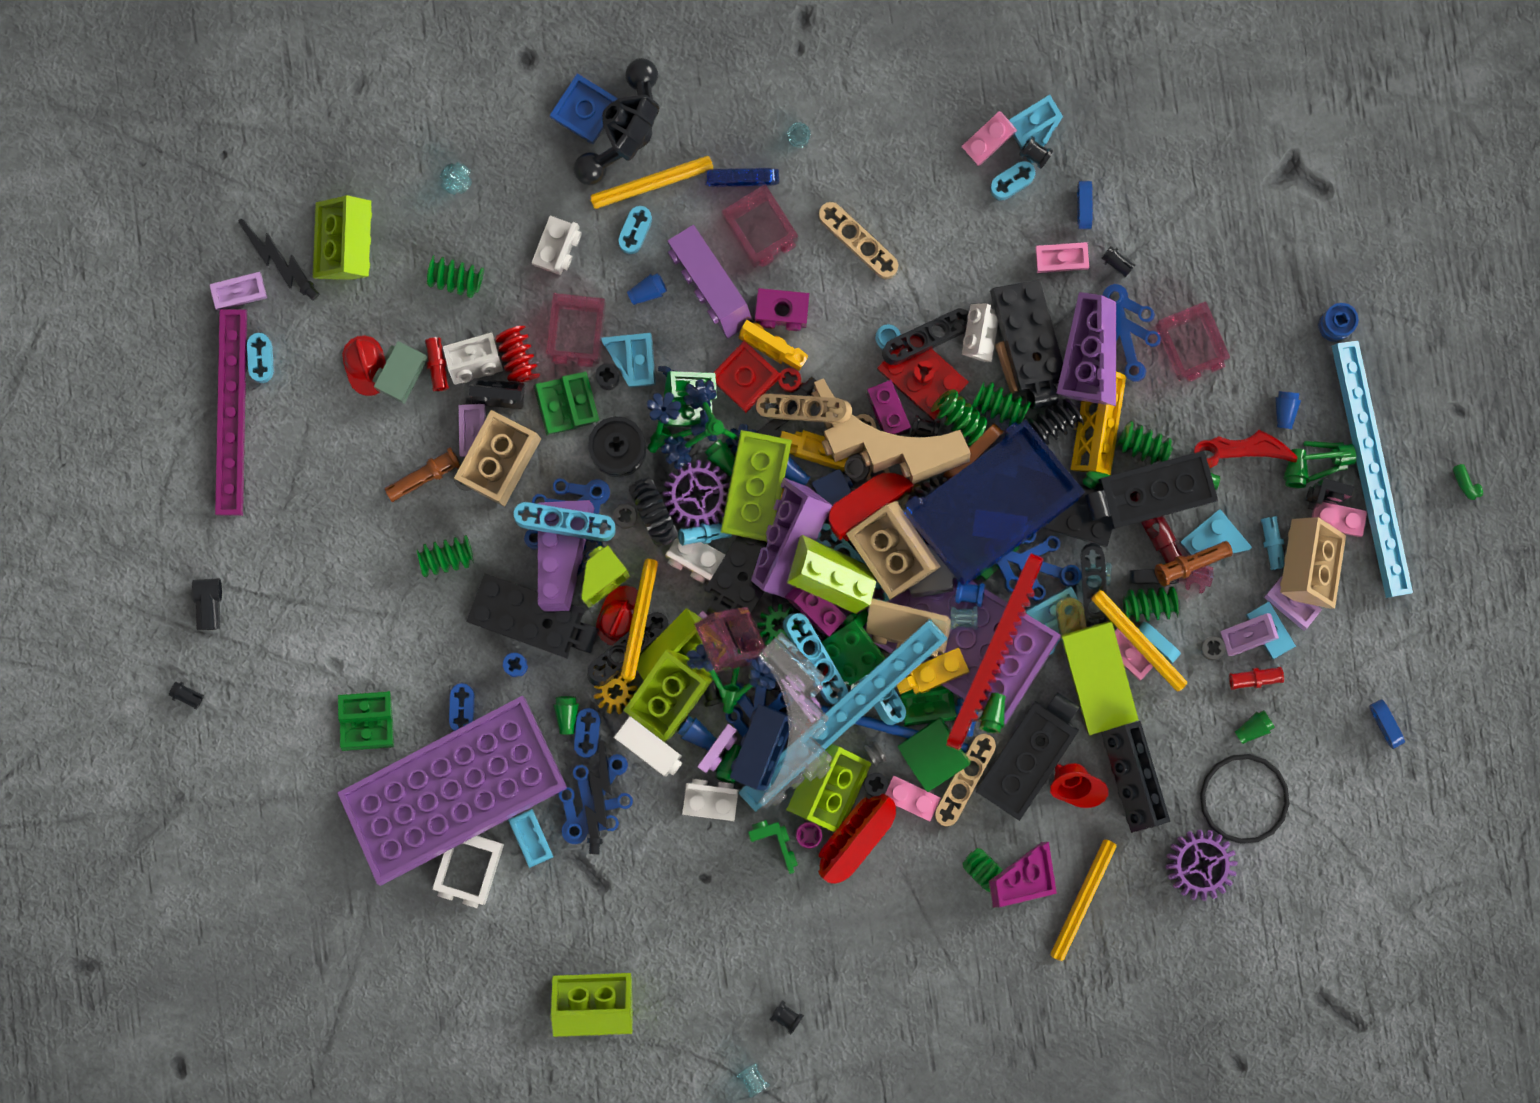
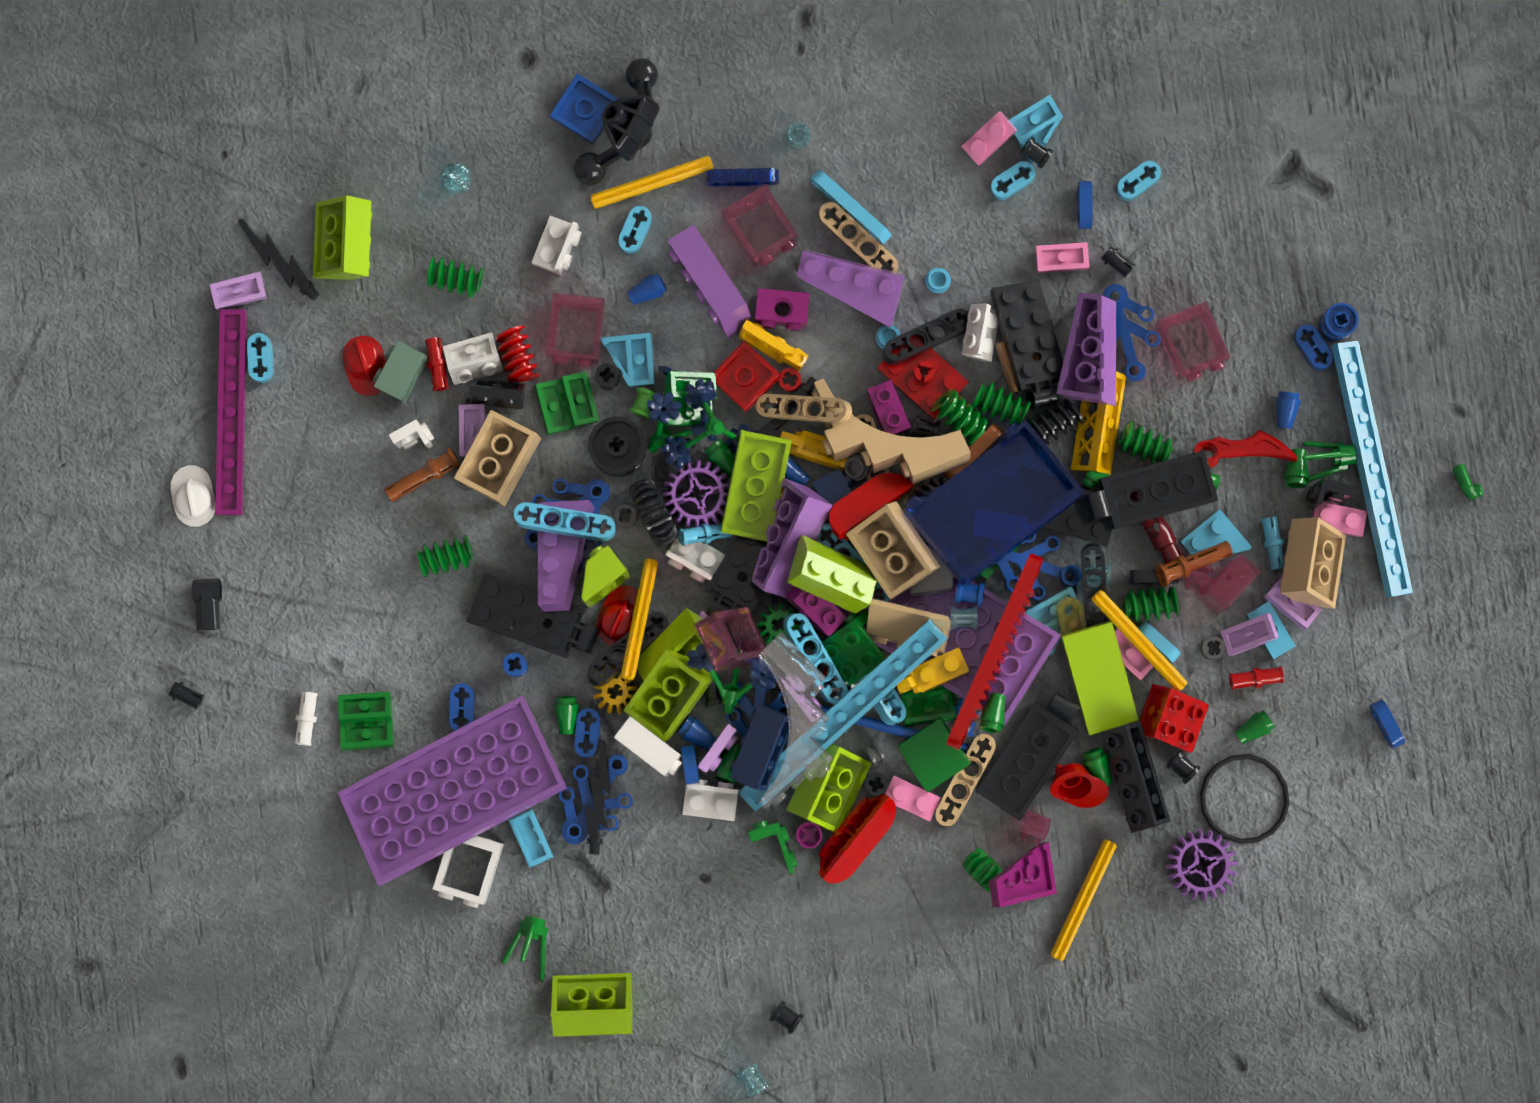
none -> white piece [171,465,216,527]
none -> white pin [294,692,318,746]
none -> white bracket [389,420,435,449]
none -> green plant [502,915,549,982]
none -> bright green bush [628,387,656,419]
none -> blue beam [681,744,700,785]
none -> medium lavender wedge [797,250,906,327]
none -> medium azure beam [809,169,892,245]
none -> medium azure plate [925,268,951,294]
none -> clear pink tile [1020,810,1051,845]
none -> green cone [1082,747,1113,786]
none -> medium azure beam [1116,161,1161,201]
none -> red bracket [1139,684,1209,753]
none -> black bush [1166,750,1201,784]
none -> clear pink window [1198,554,1261,615]
none -> blue beam [1294,325,1333,371]

